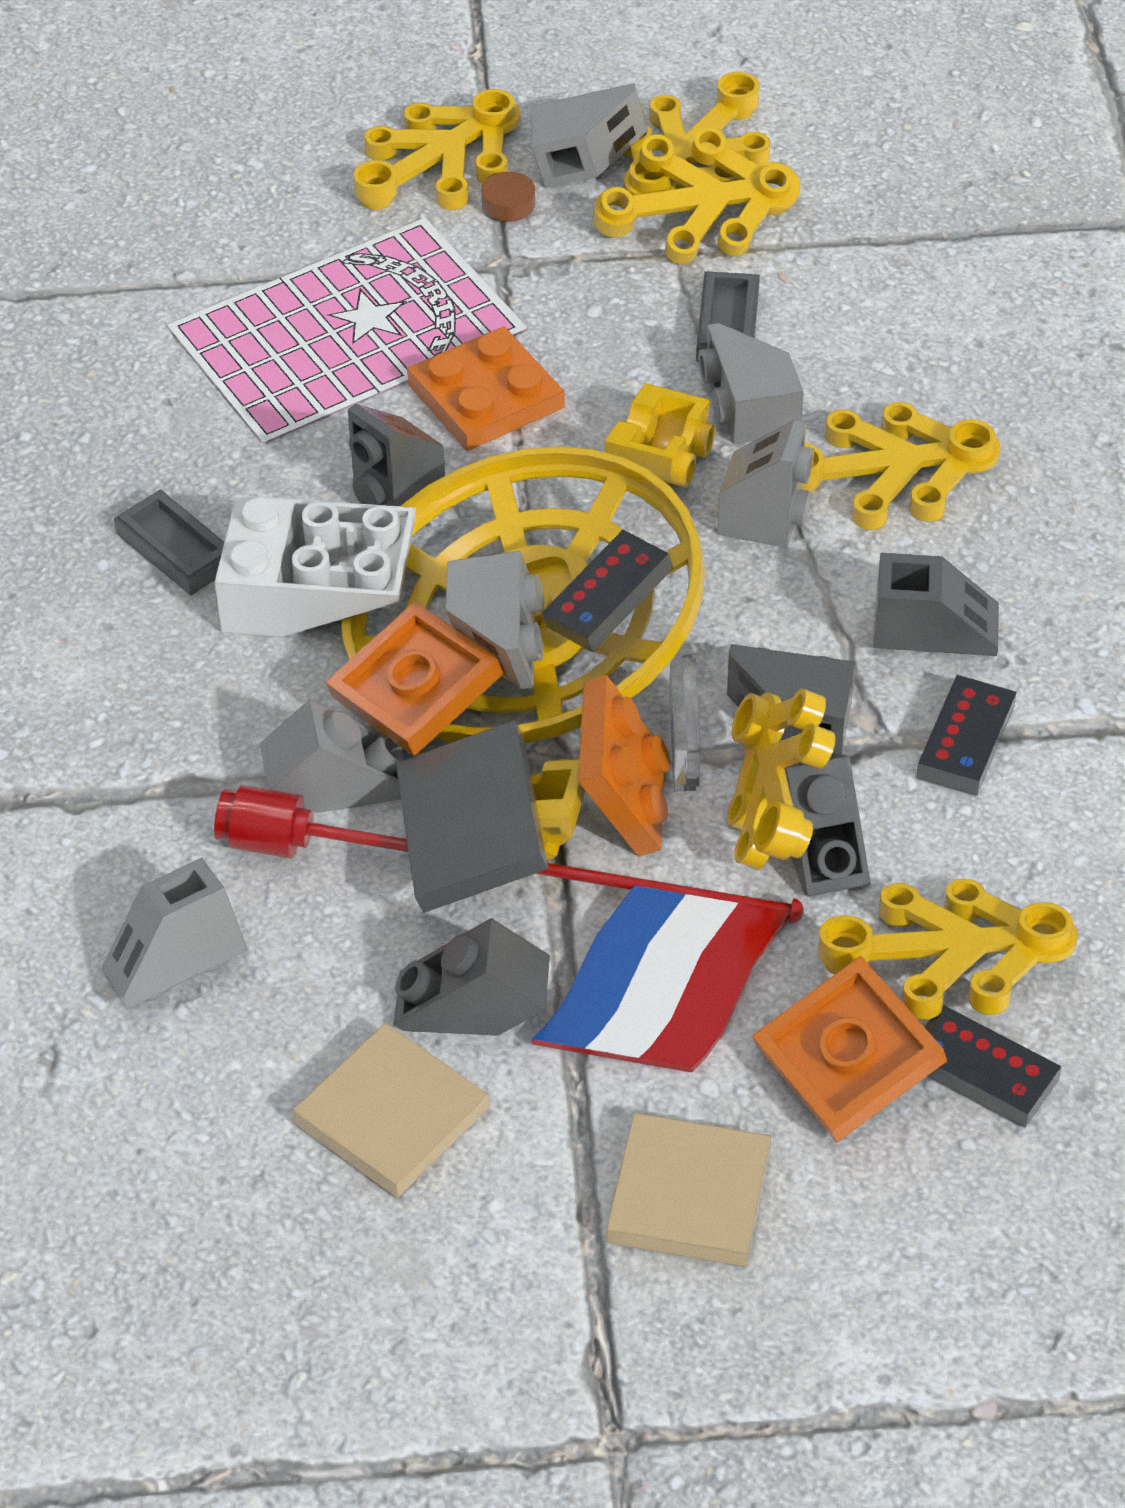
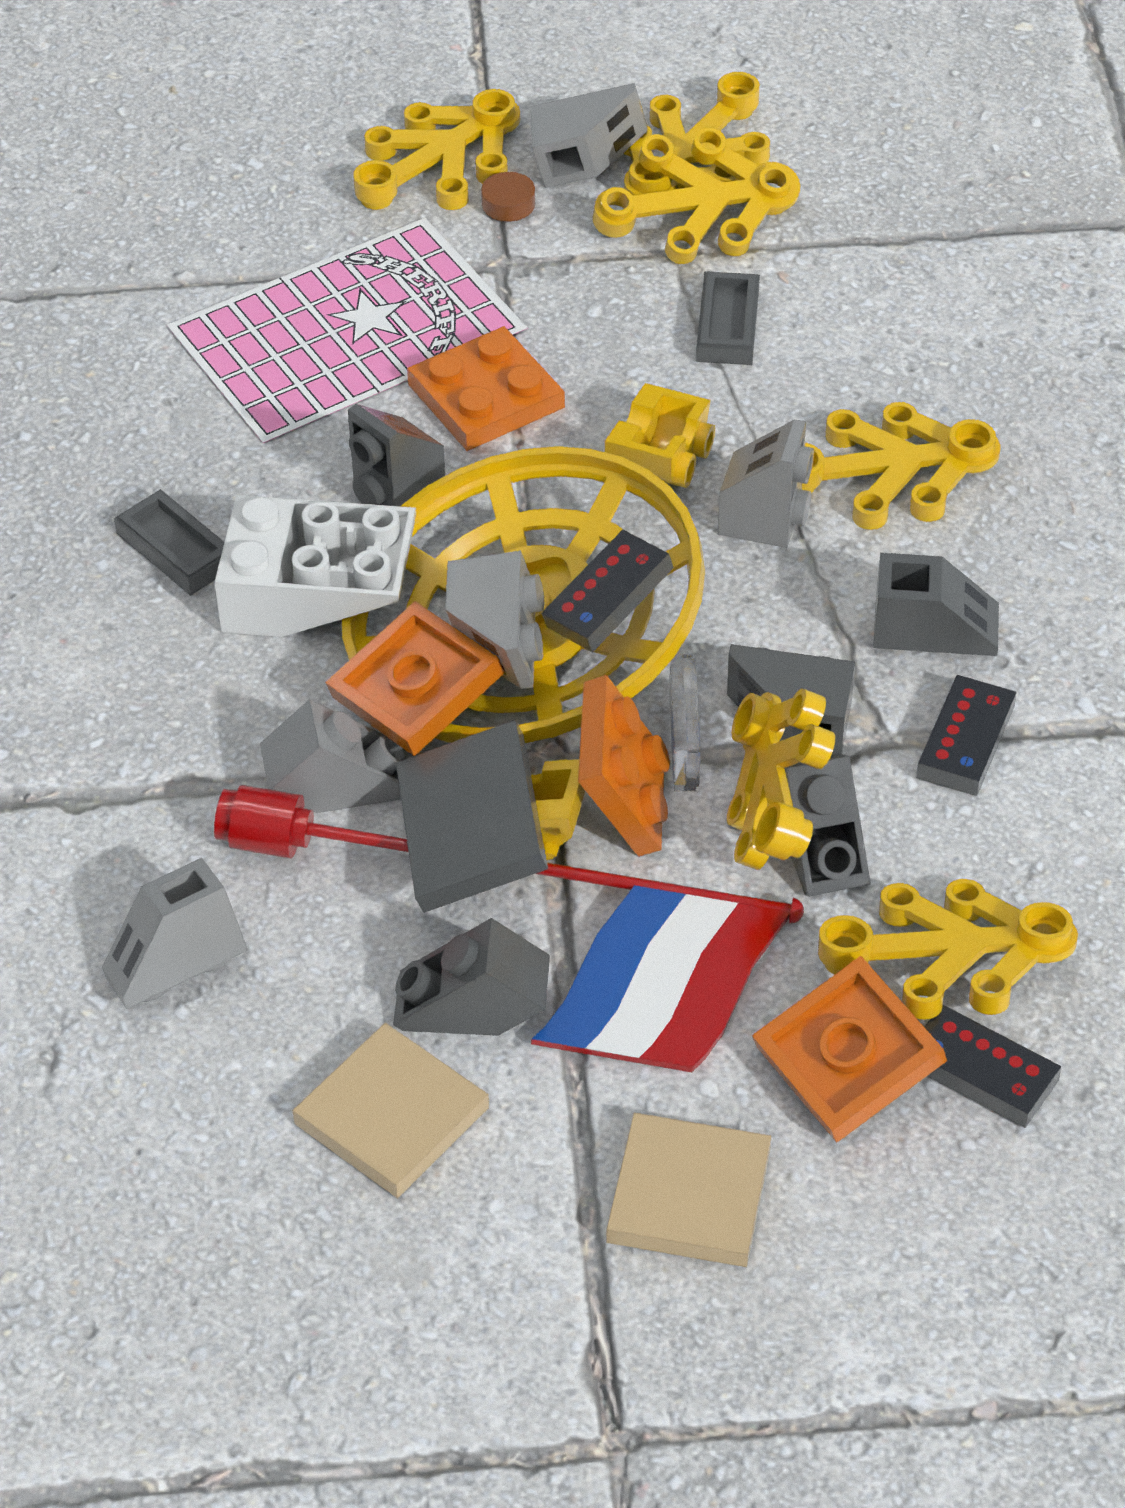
light grey slope [698,323,804,444] -> none

